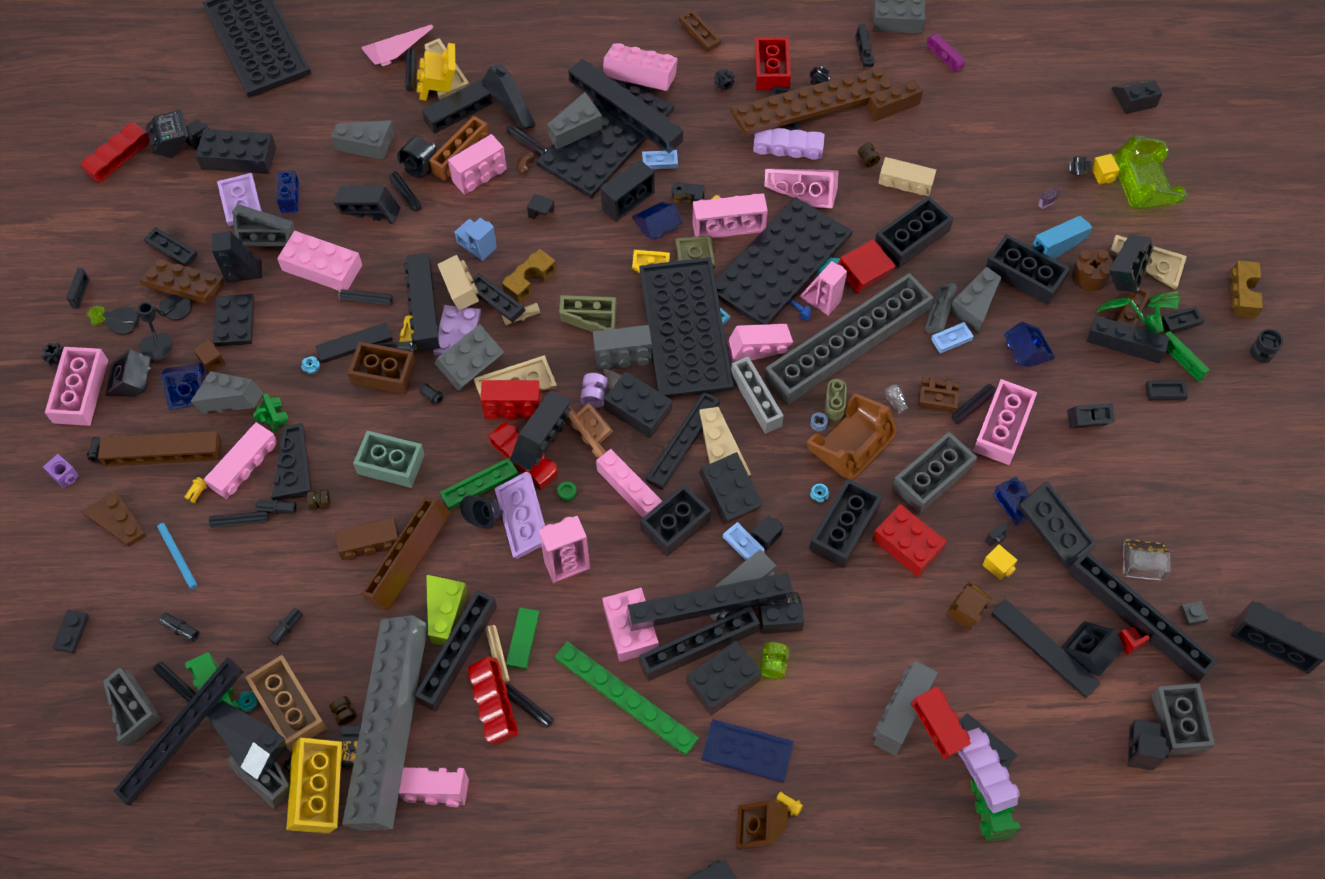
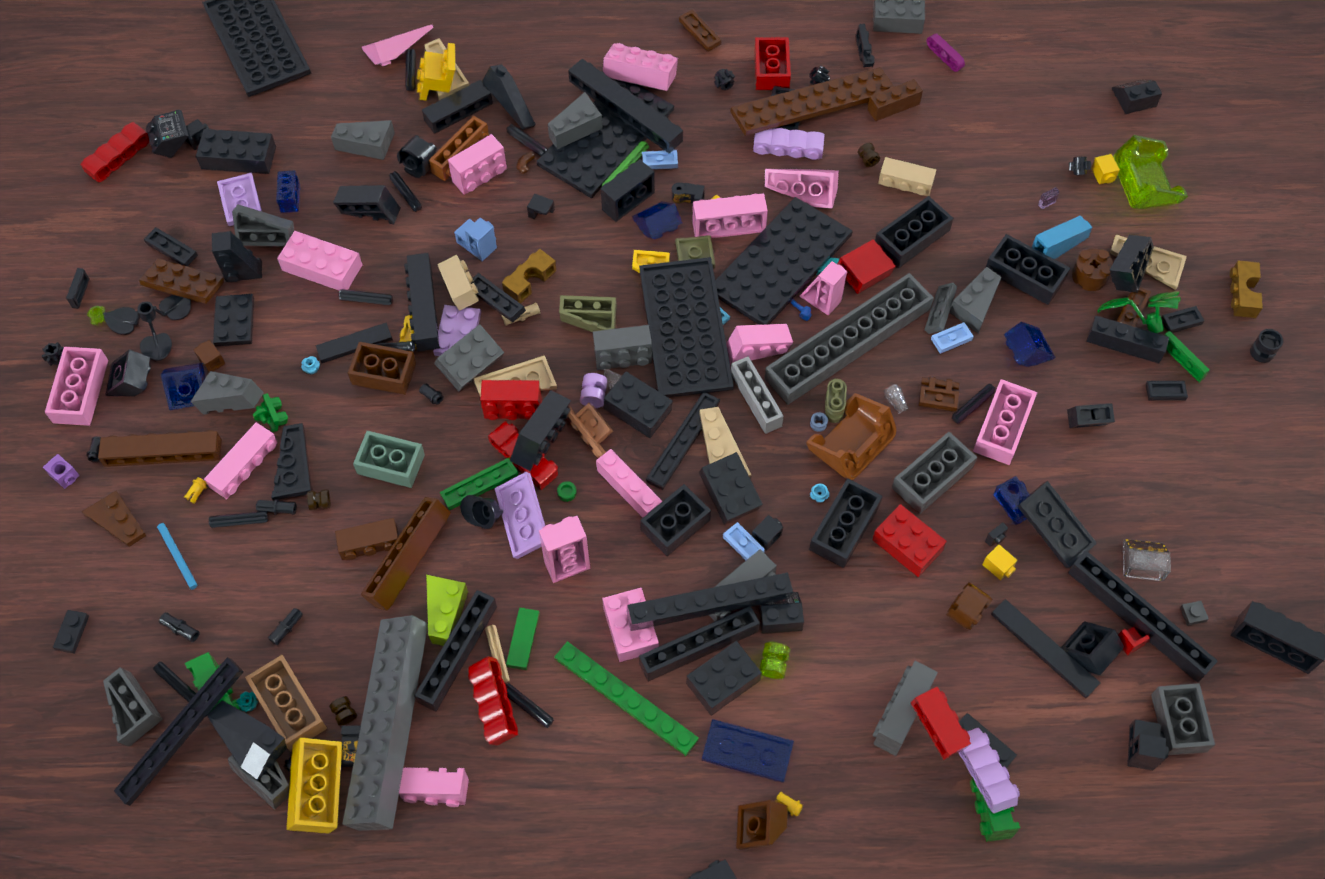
none -> bright green axle [602,141,649,186]

